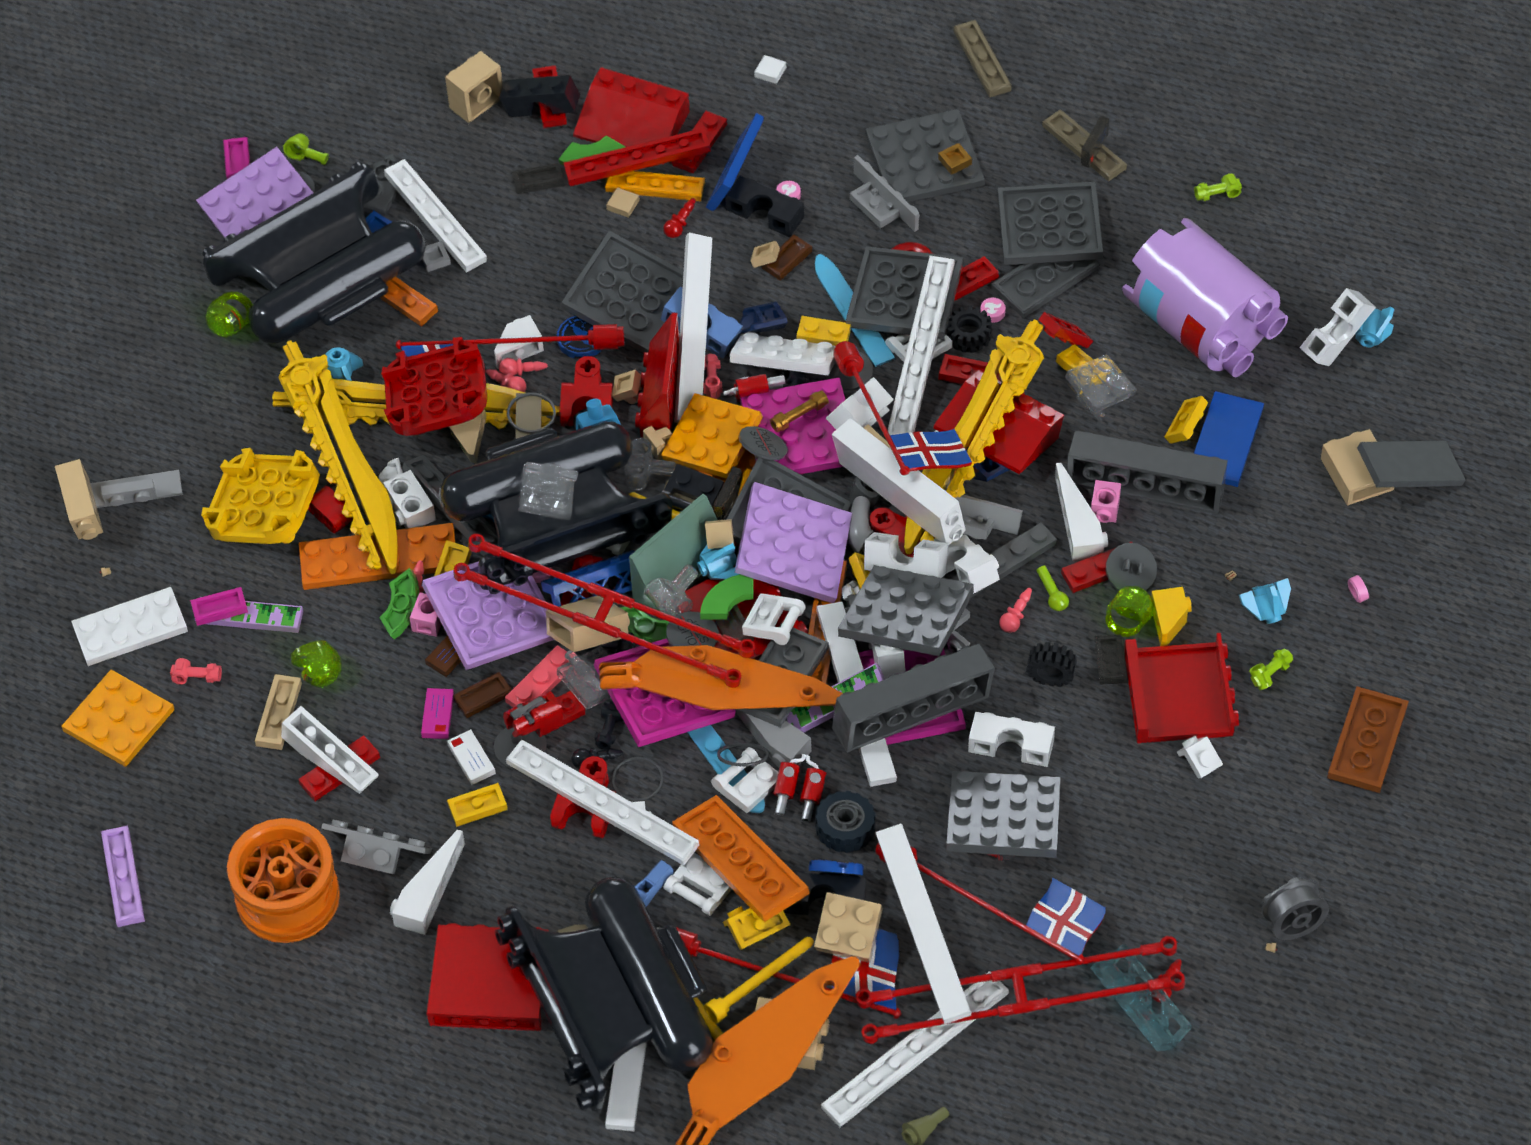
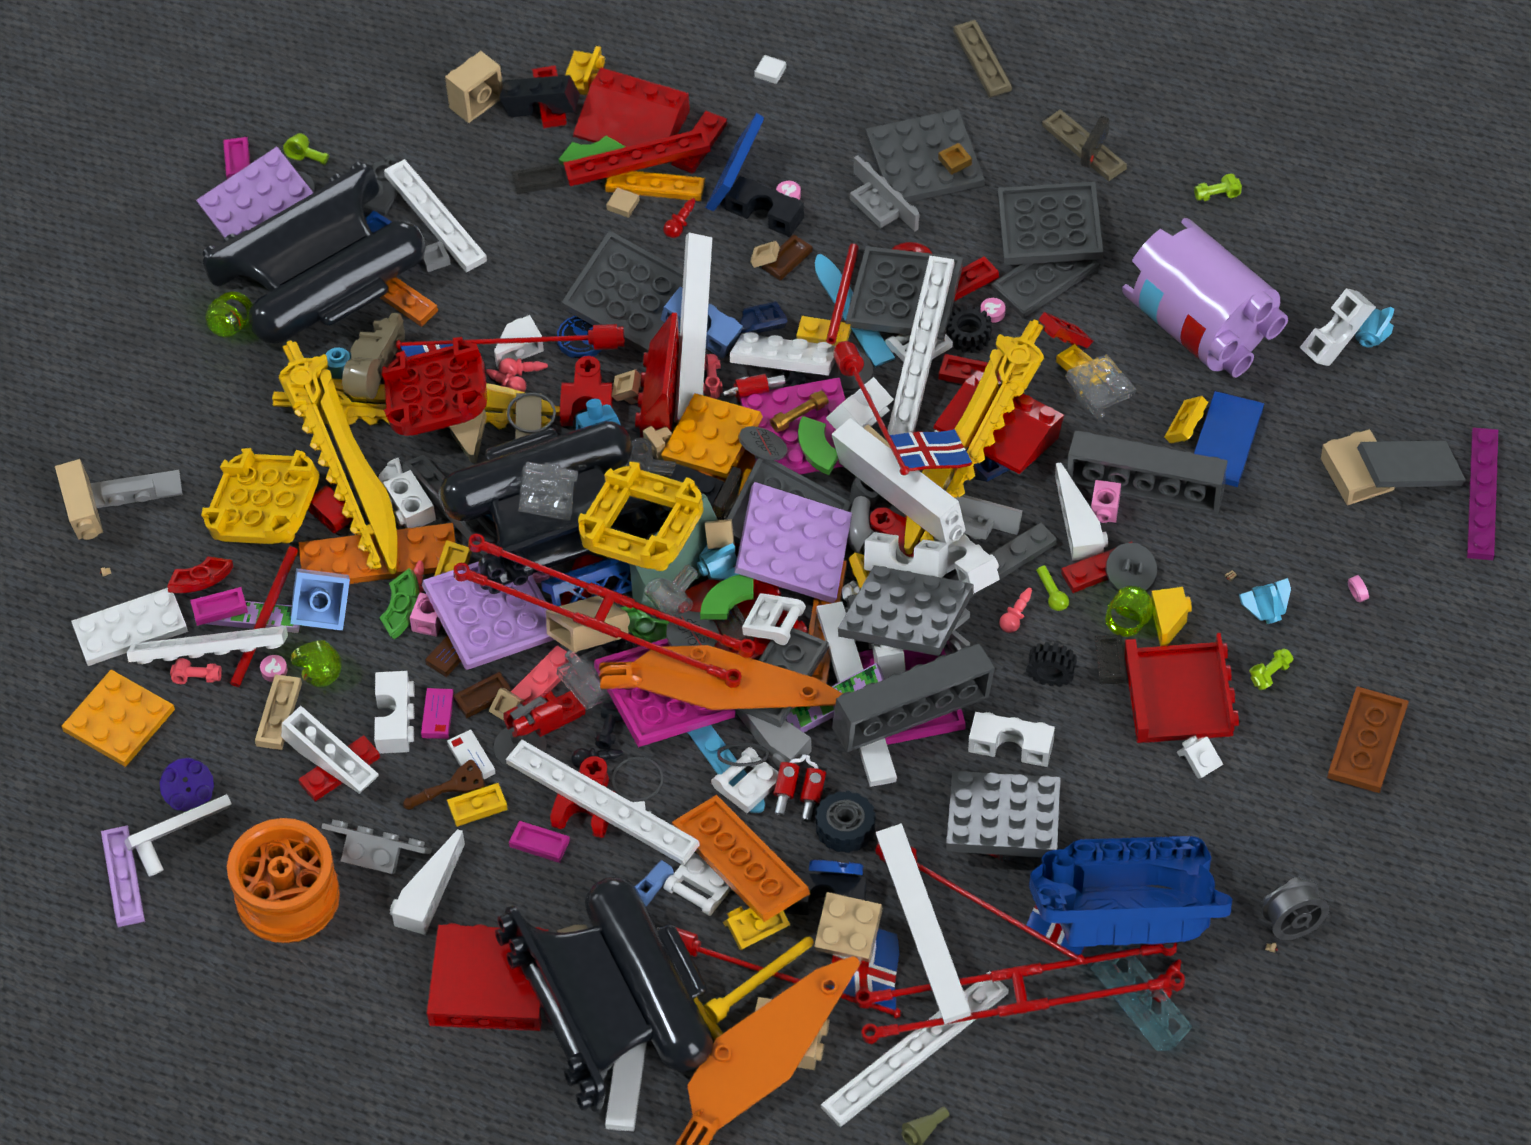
none -> white piece [124,794,231,877]
none -> white plate [127,626,288,664]
none -> dark purple plate [159,757,214,811]
none -> red tile [167,557,233,593]
none -> red piece [230,546,298,687]
none -> bright pink tile [260,655,288,682]
none -> light blue slope [290,568,350,630]
none -> dark tan piece [342,313,405,399]
none -> white arch [374,671,415,753]
none -> reddish brown piece [403,759,485,810]
none -> tan tile [489,688,525,721]
none -> dark pink tile [509,821,570,863]
none -> yellow bracket [565,46,605,96]
none -> yellow plate [578,462,703,571]
none -> bright green tile [798,416,838,475]
none -> red piece [826,244,859,344]
none -> blue piece [1029,836,1232,947]
none -> magenta plate [1467,428,1498,560]

